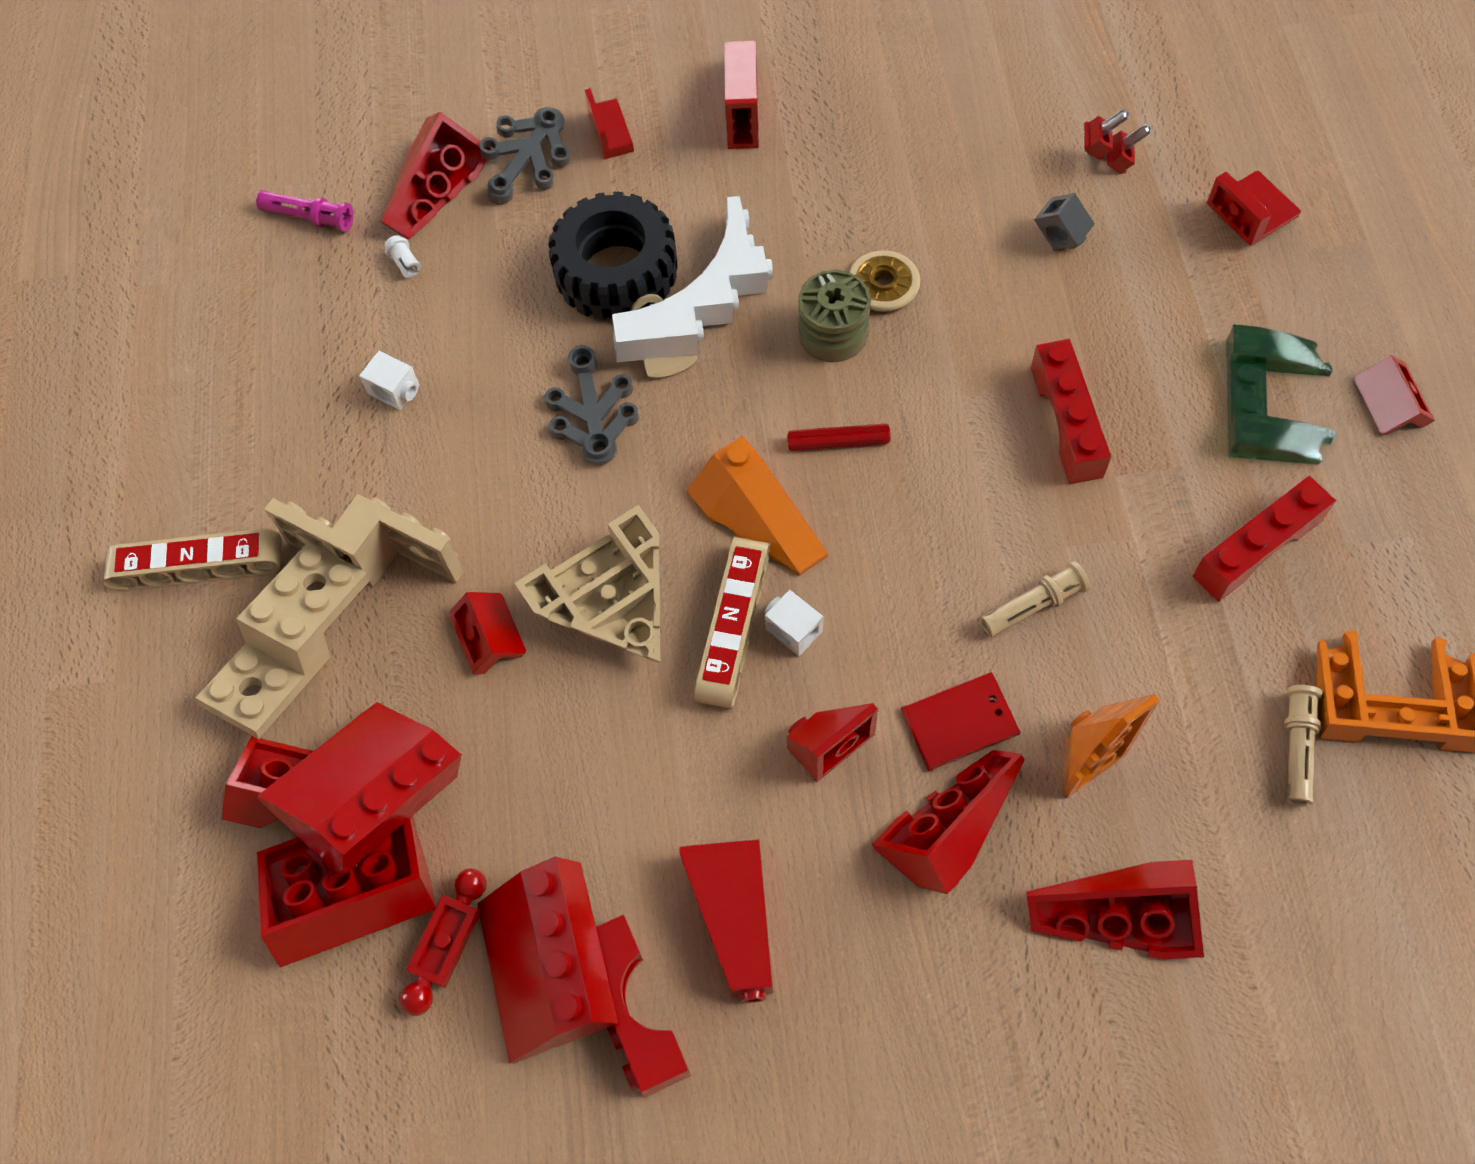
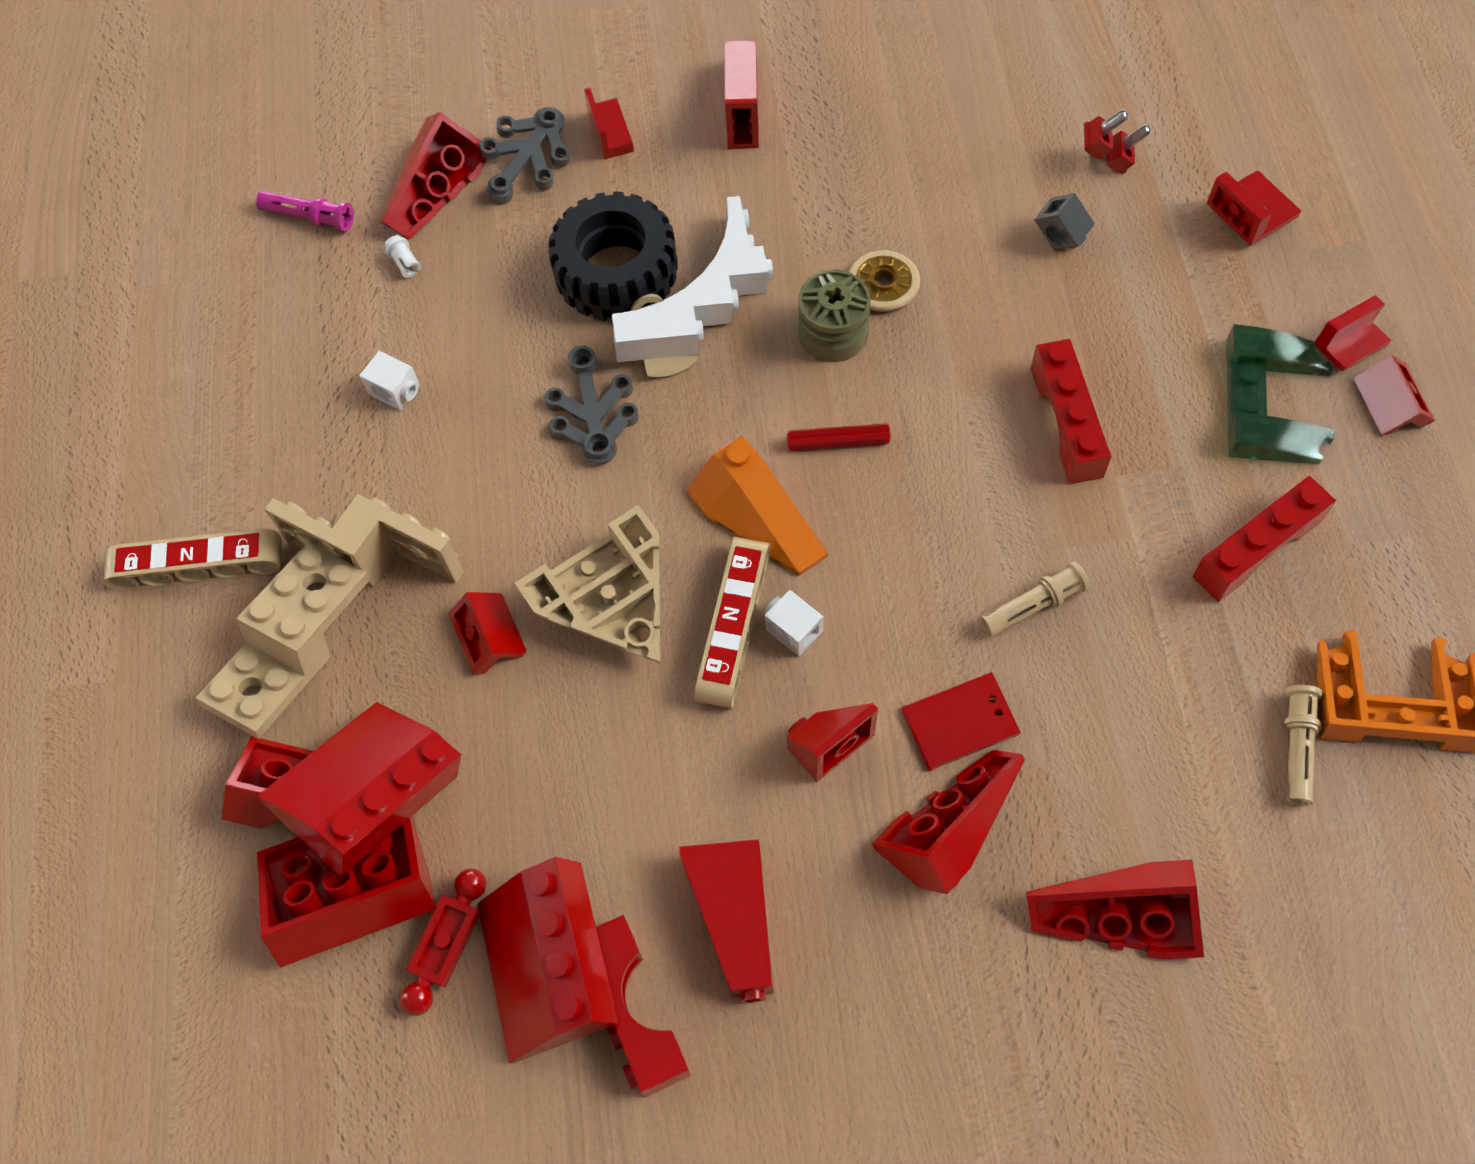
orange wedge [1062,694,1160,798] -> none
none -> red panel [1313,295,1391,371]

